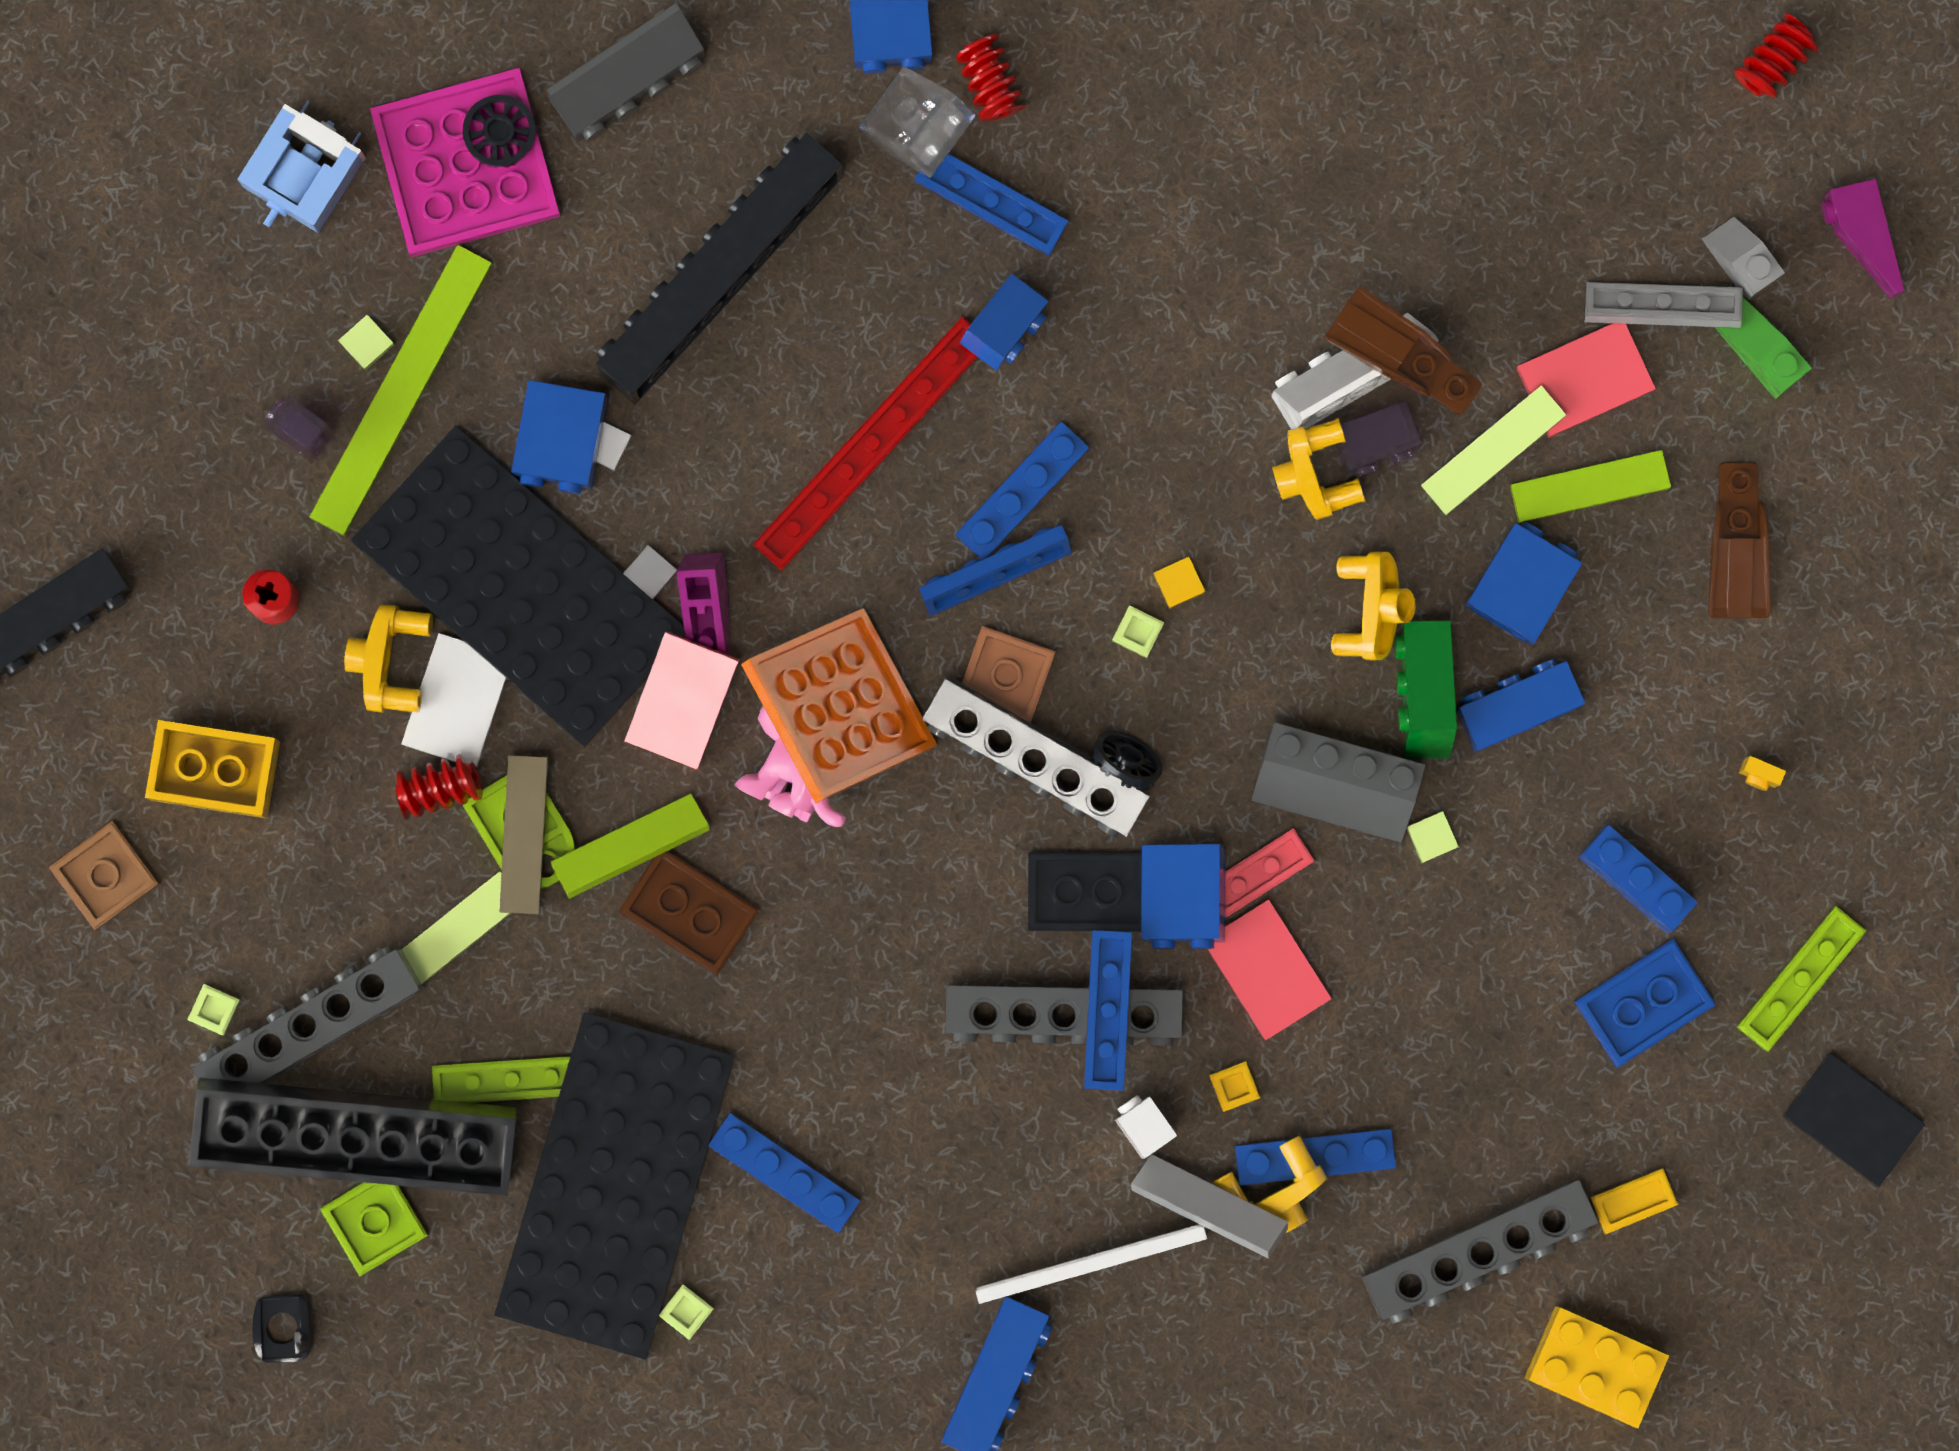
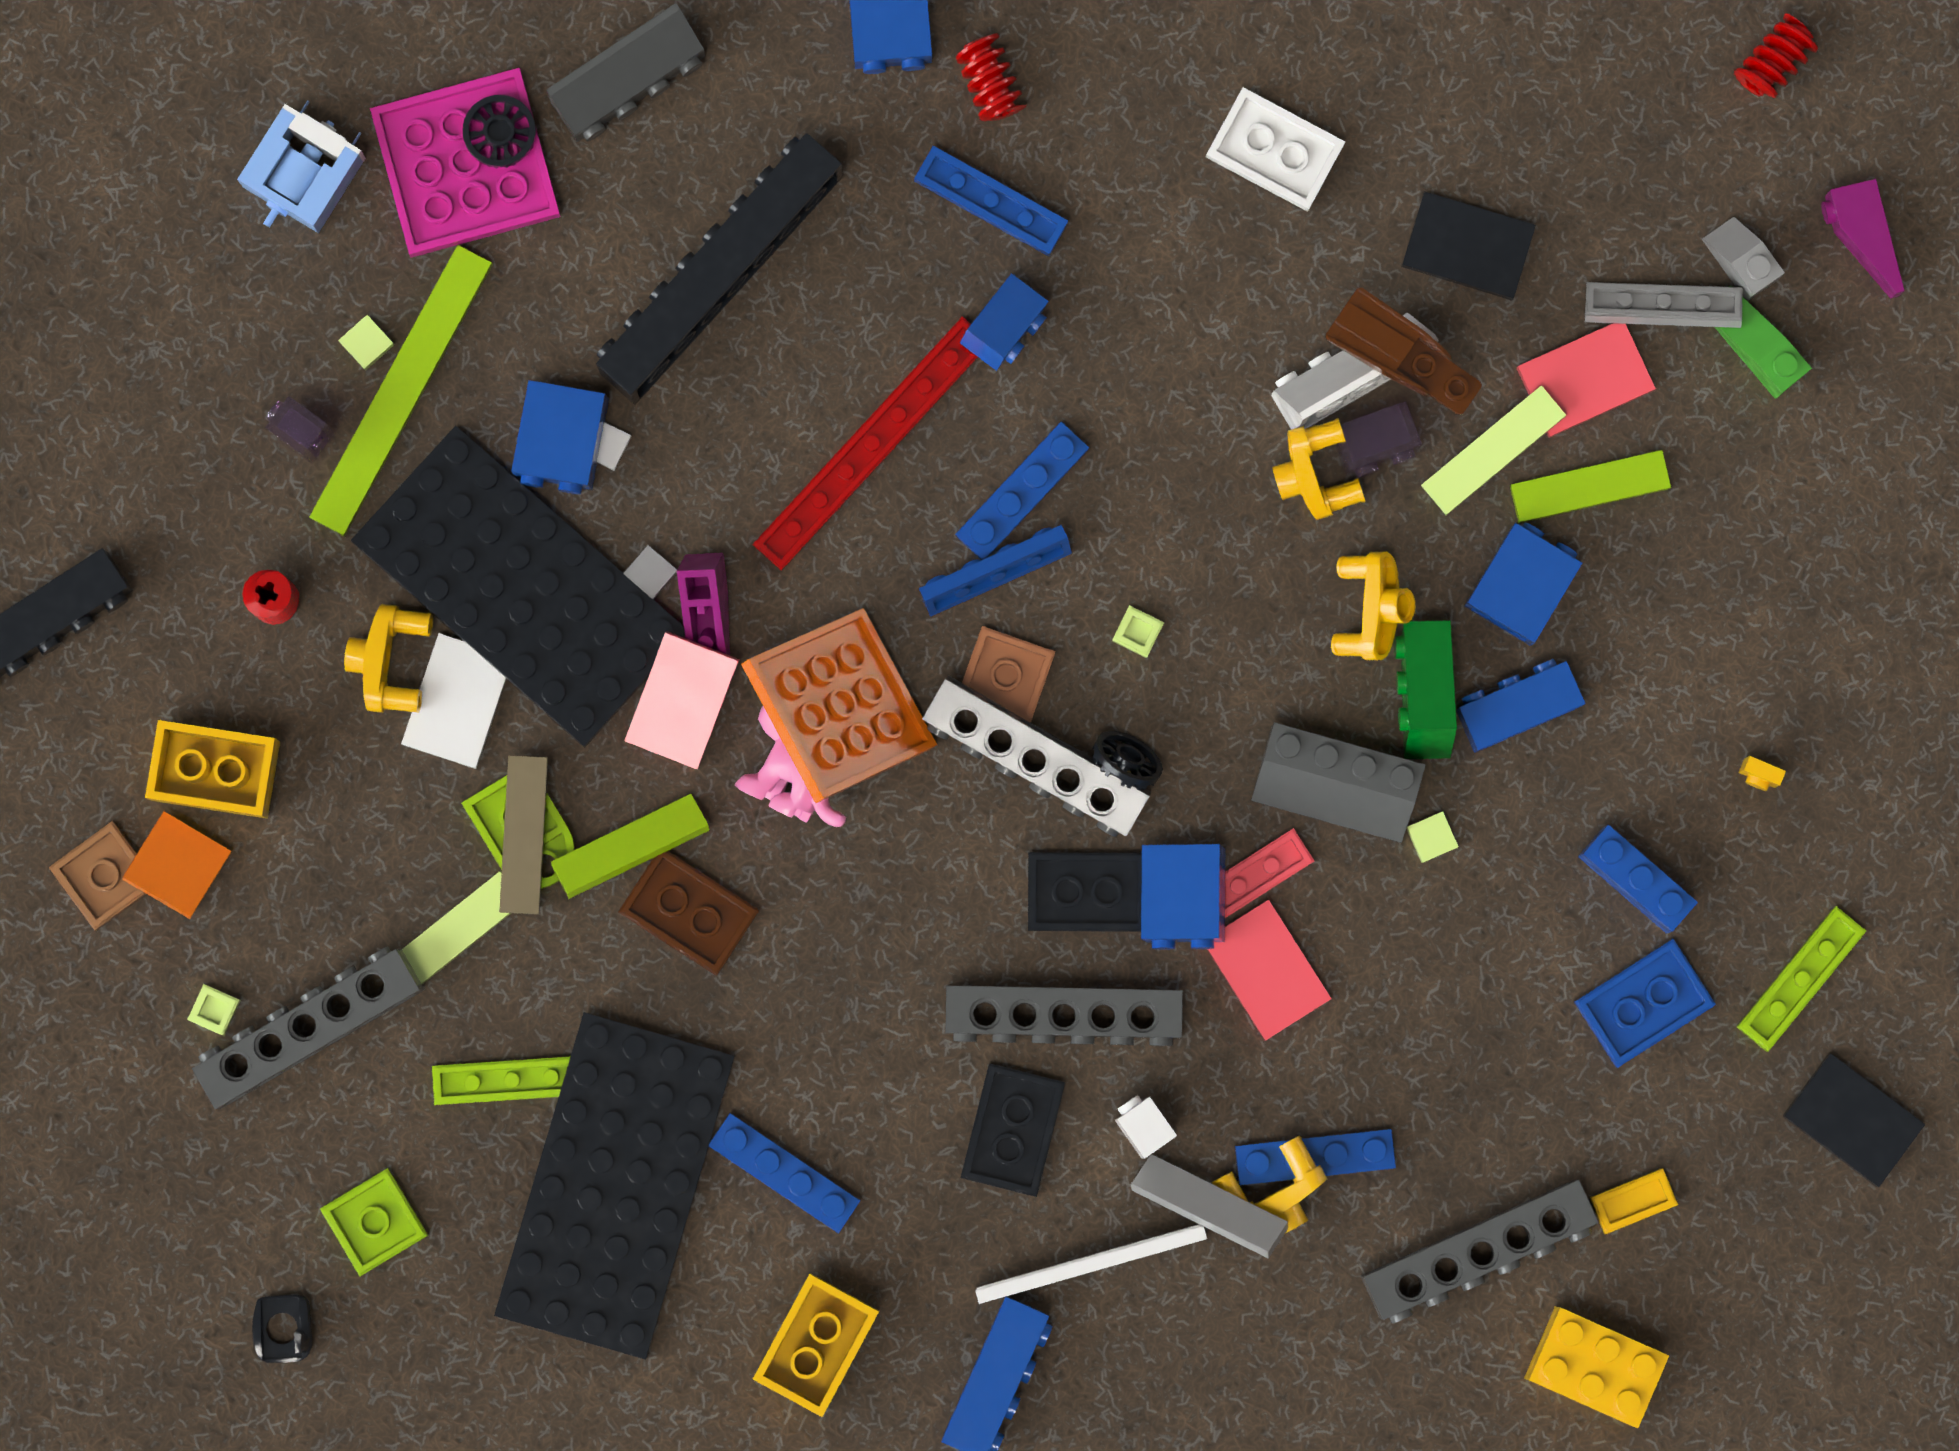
black brick [189,1078,516,1196] -> none
red piece [395,754,483,820] -> none
yellowish green tile [659,1284,714,1340] -> none
clear brick [858,66,976,178] -> none
blue plate [1084,930,1132,1091] -> none
yellow tile [1153,557,1205,609] -> none
yellow tile [1209,1062,1260,1112] -> none
reddish brown piece [1708,463,1771,618] -> none
none -> orange tile [122,811,231,919]
none -> yellow brick [753,1273,880,1417]
none -> black tile [960,1063,1065,1197]
none -> white plate [1206,87,1345,212]
none -> black tile [1401,191,1536,300]

